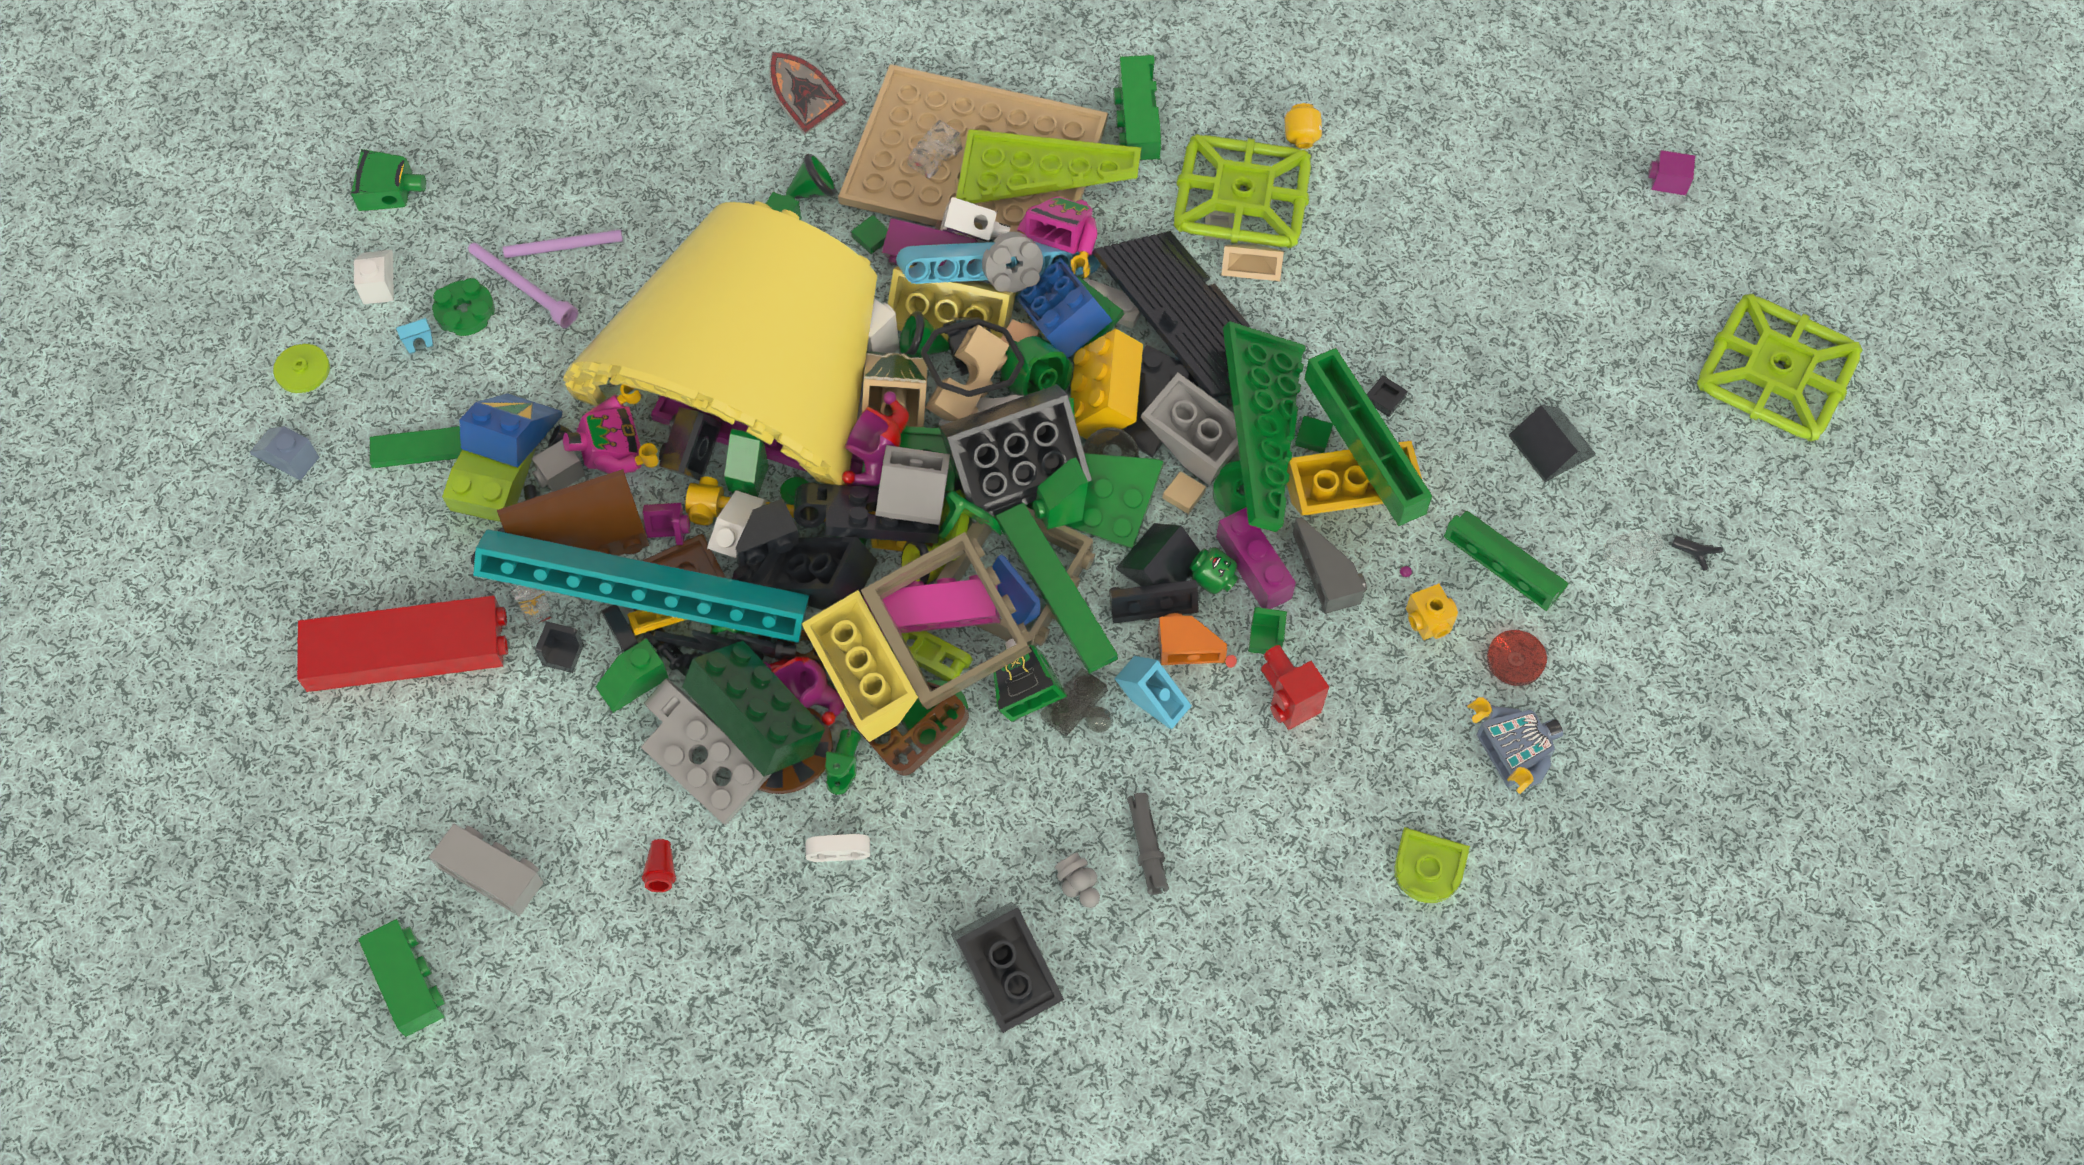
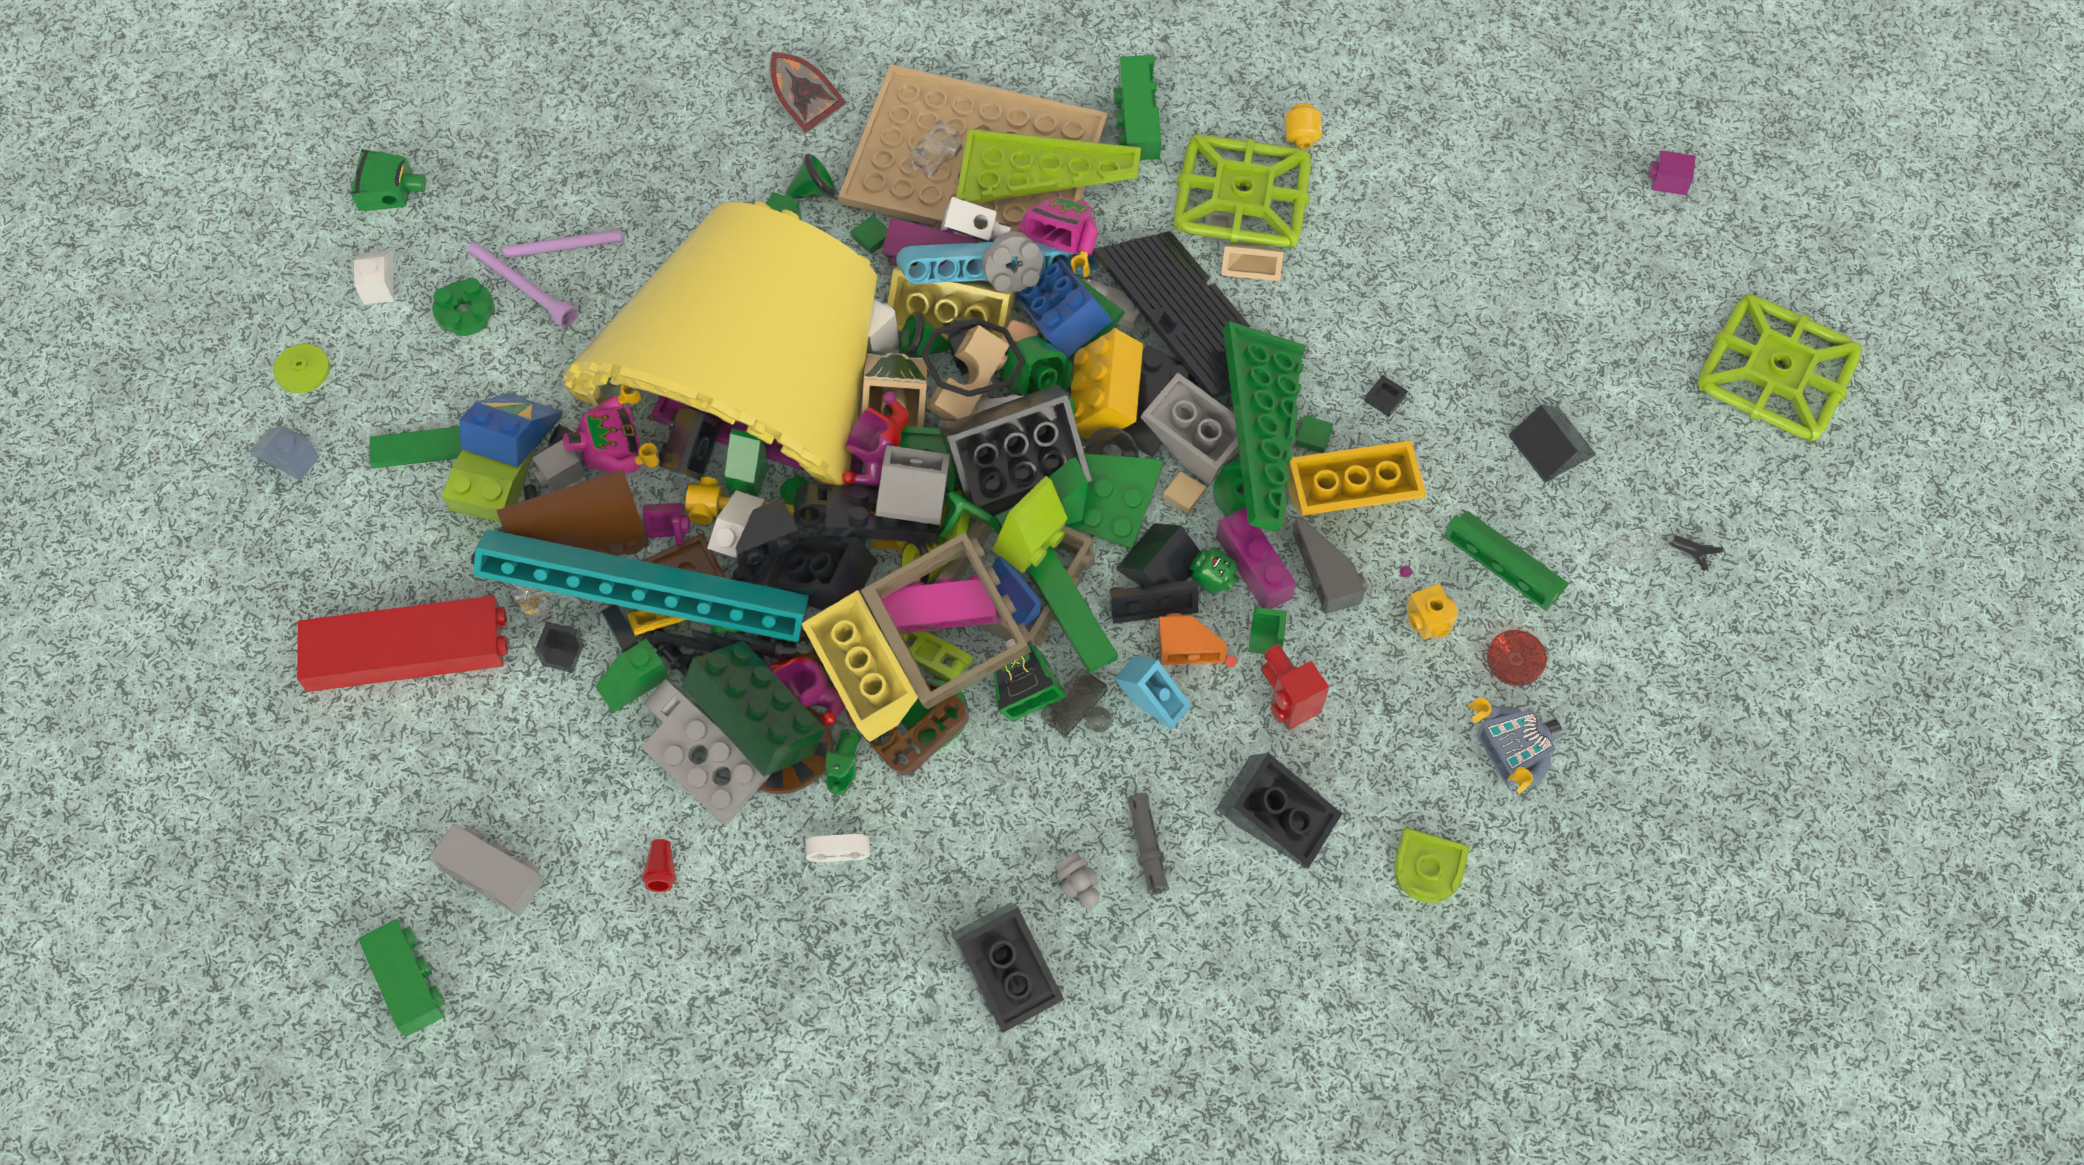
medium azure tile [396,318,434,354] -> none
green brick [1304,348,1432,527] -> none
none -> lime slope [992,476,1068,573]
none -> black slope [1216,753,1343,868]

